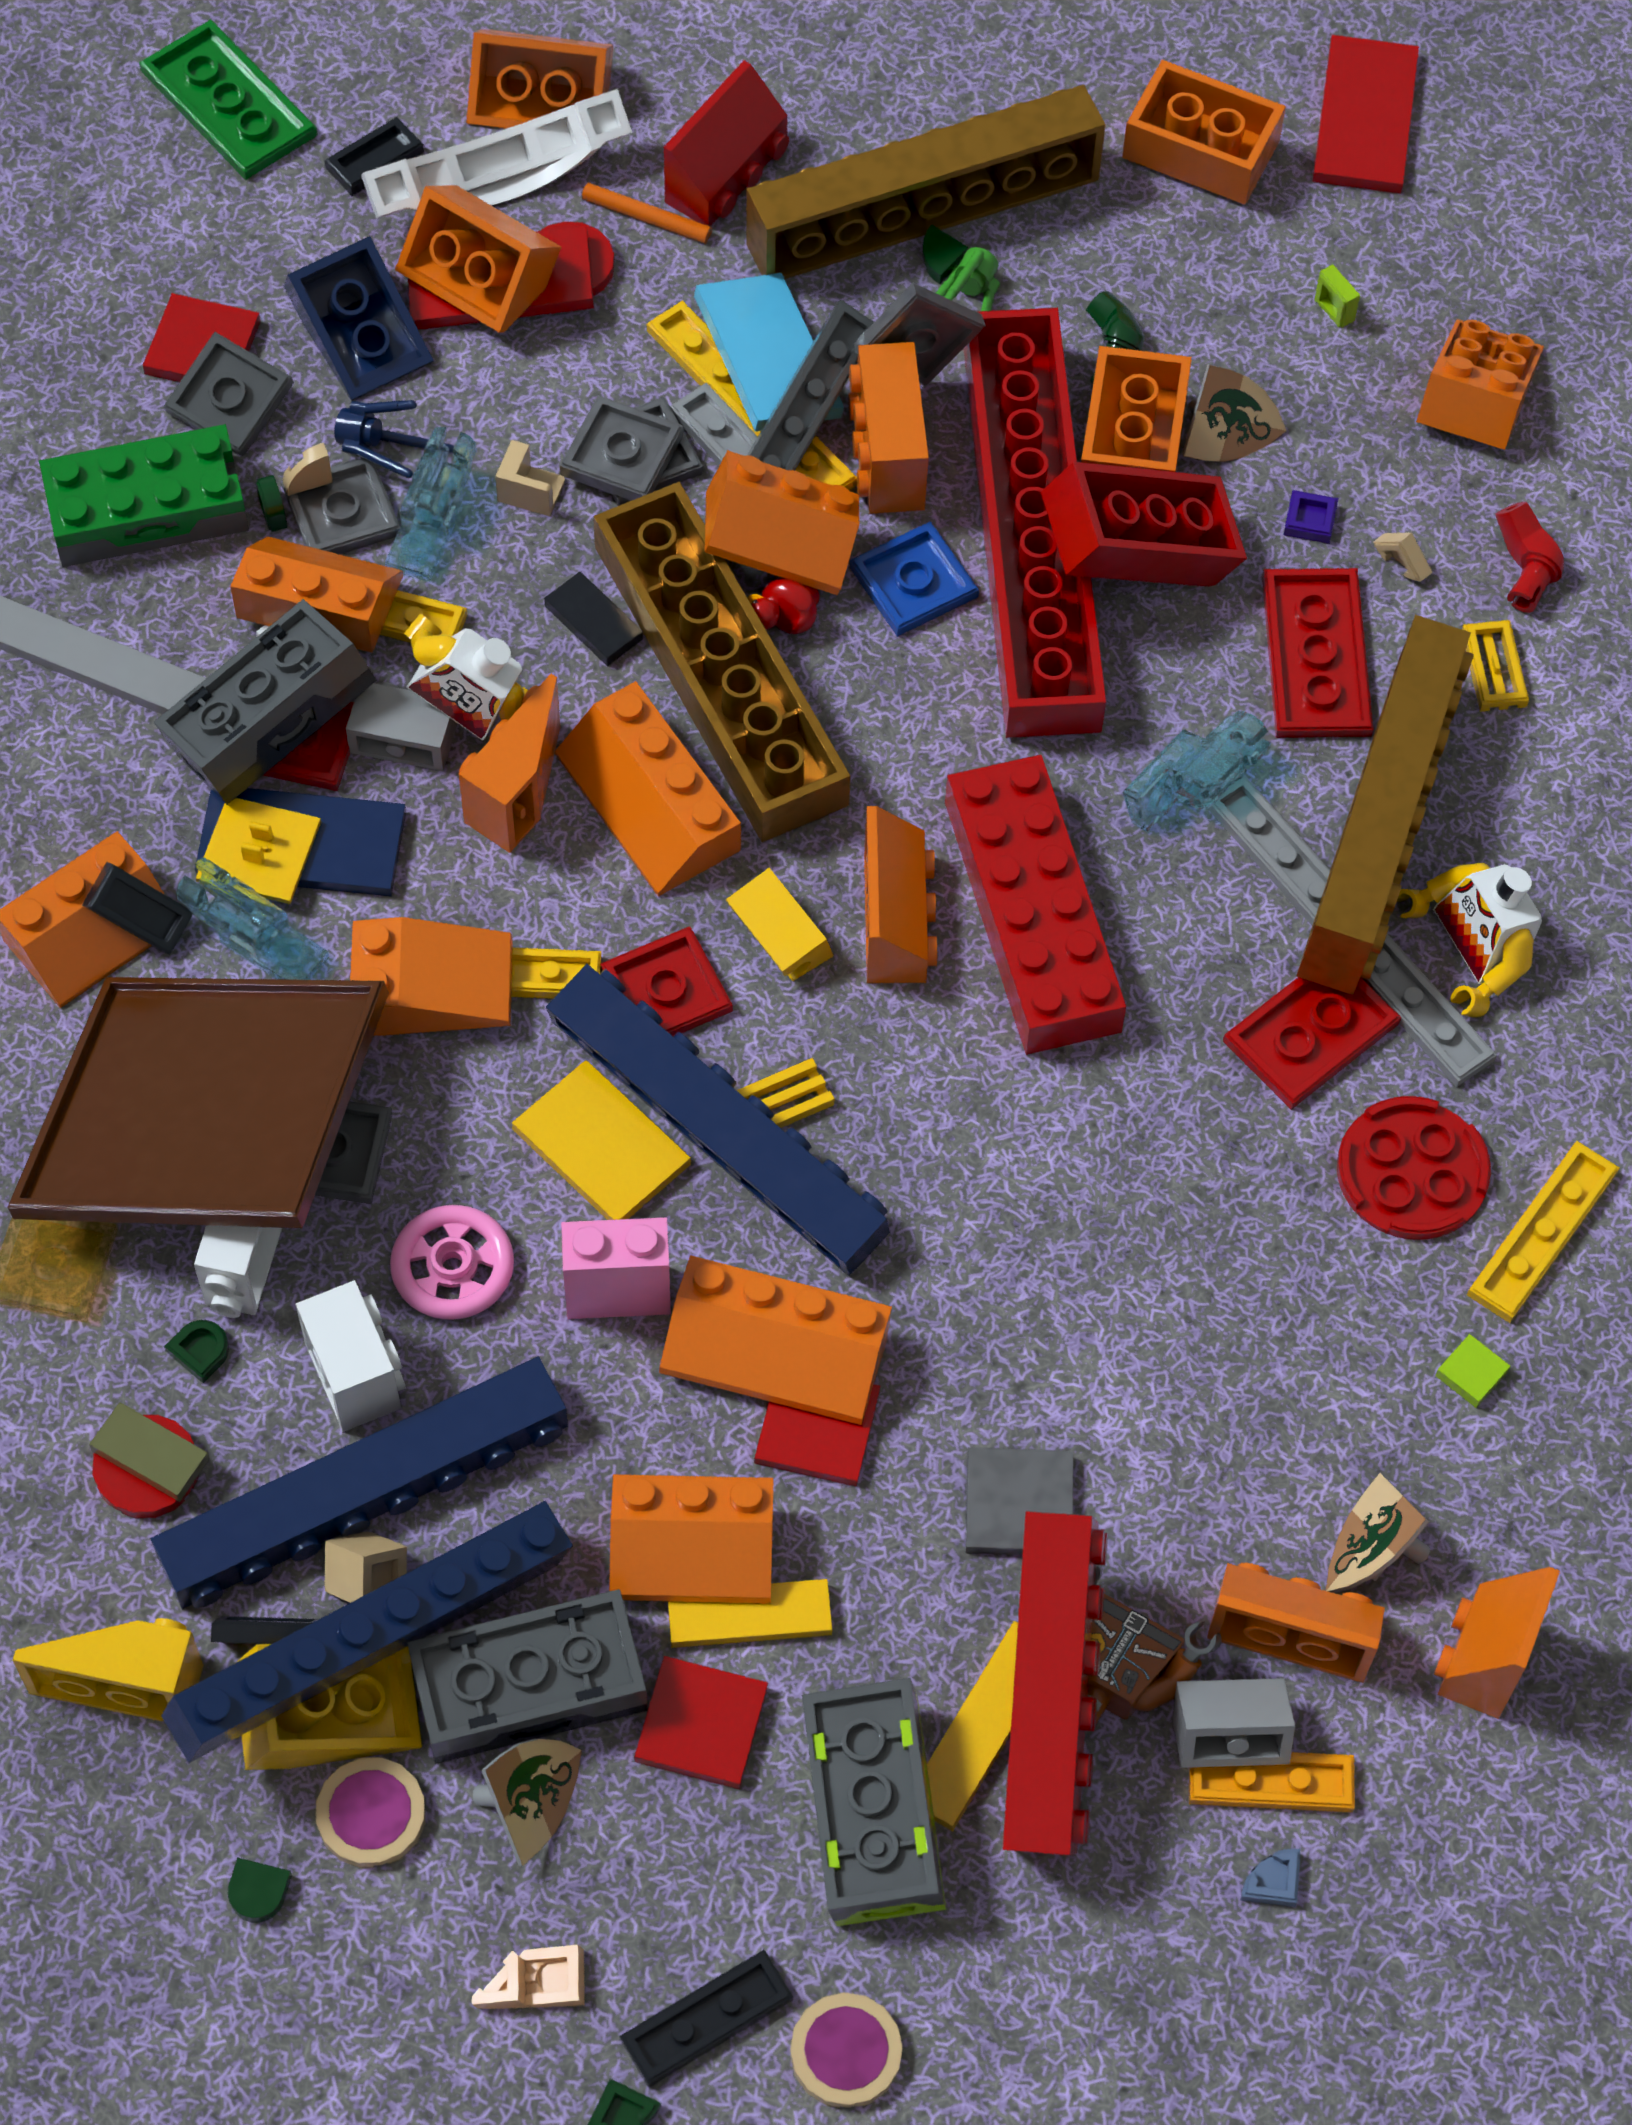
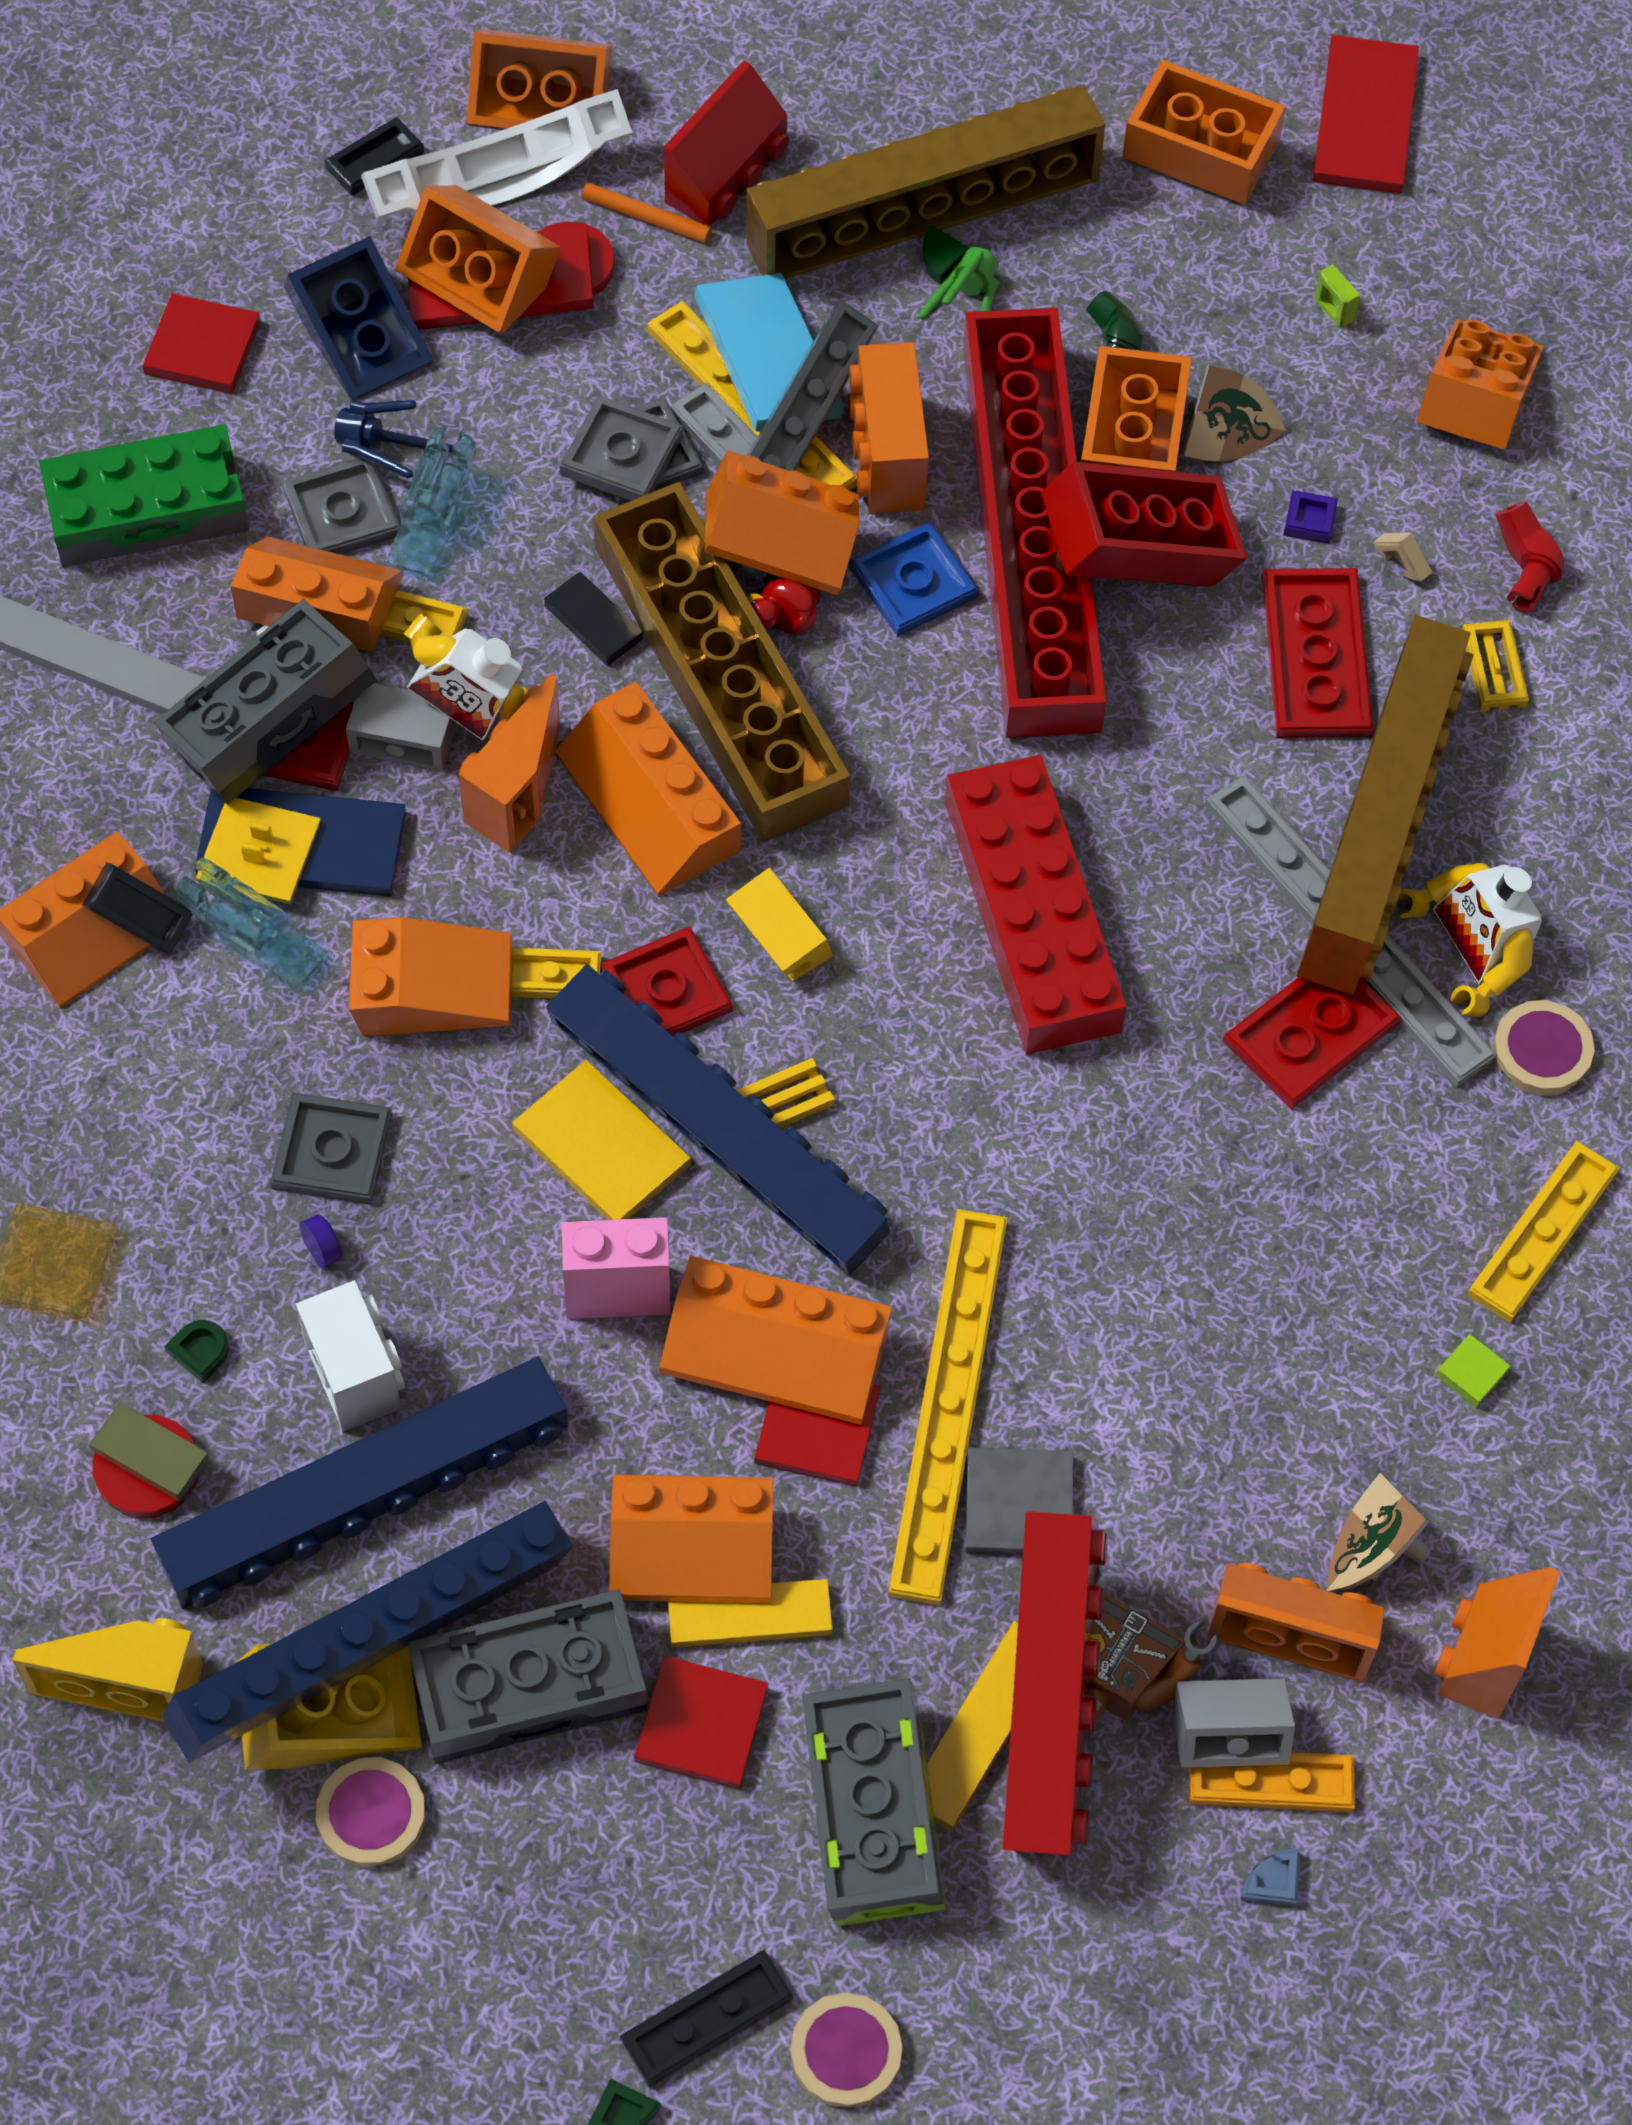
reddish brown tile [7,977,389,1229] -> none
green tile [139,19,318,180] -> none
dark grey tile [163,332,294,457] -> none
white window [194,1225,282,1318] -> none
black tile [211,1616,319,1644] -> none
dark green tile [228,1857,292,1923] -> none
dark green tile [255,475,288,532] -> none
tan tile [283,443,333,496] -> none
tan panel [325,1532,407,1603] -> none
bright pink plate [390,1205,514,1320] -> none
light nougat slope [472,1945,585,2009] -> none
shield [473,1739,582,1866] -> none
tan panel [495,440,565,516] -> none
flat silver tile [854,283,985,386] -> none
orange slope [864,806,937,983] -> none
clear light blue plate [1123,711,1271,832] -> none
red tile [1337,1096,1491,1240] -> none
none -> dark purple tile [300,1214,342,1269]
none -> yellow tile [888,1209,1008,1606]
none -> tile [1492,1000,1595,1096]

